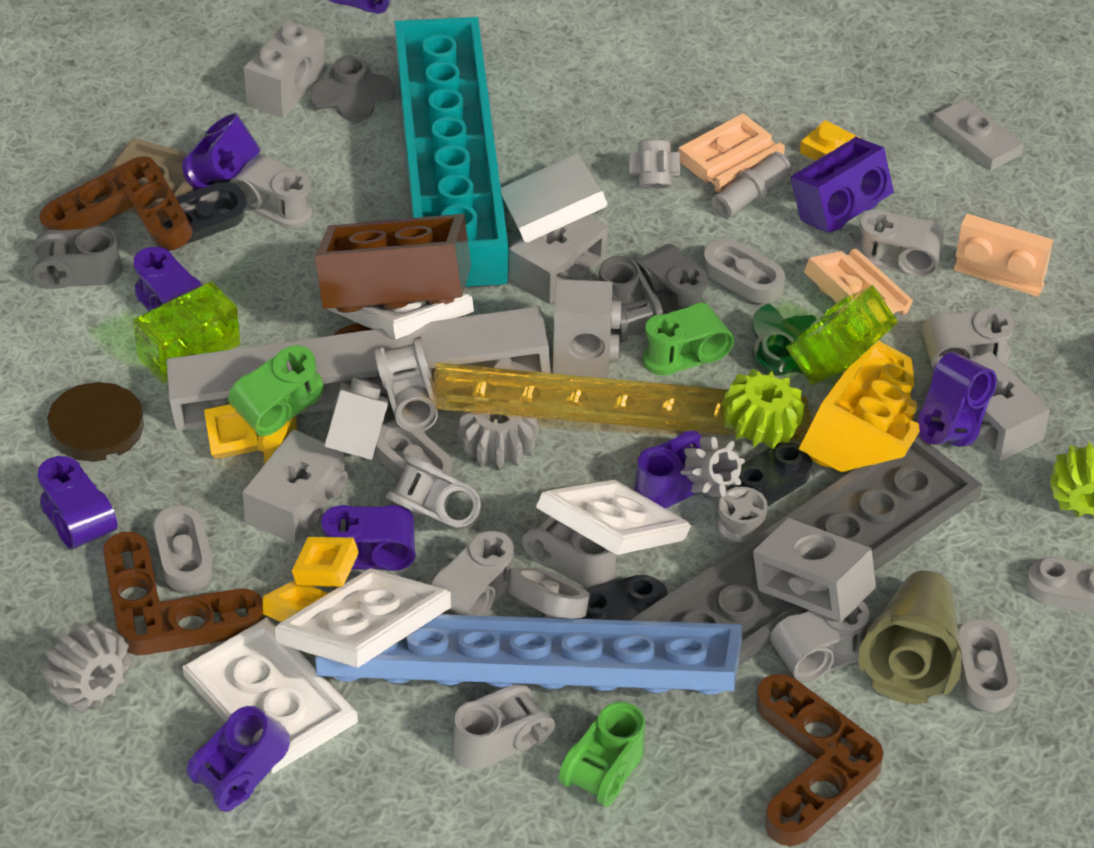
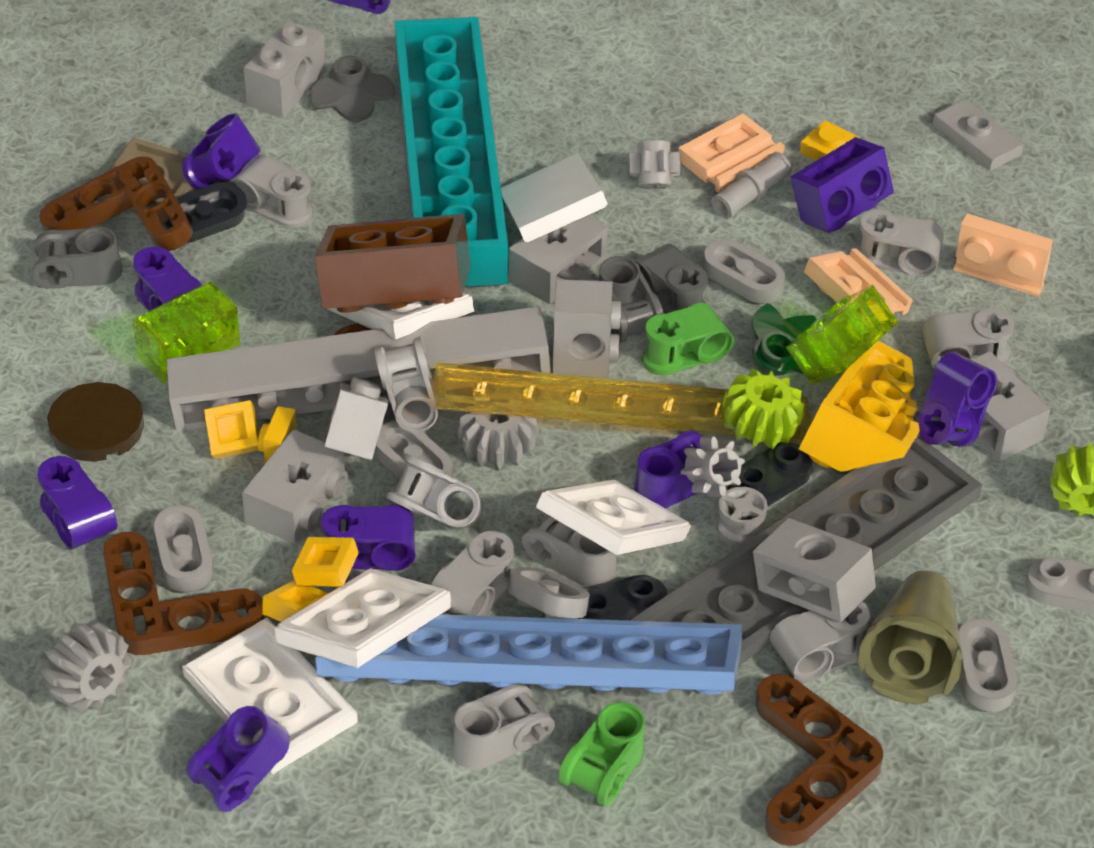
bright green piece [228,345,324,436] -> none

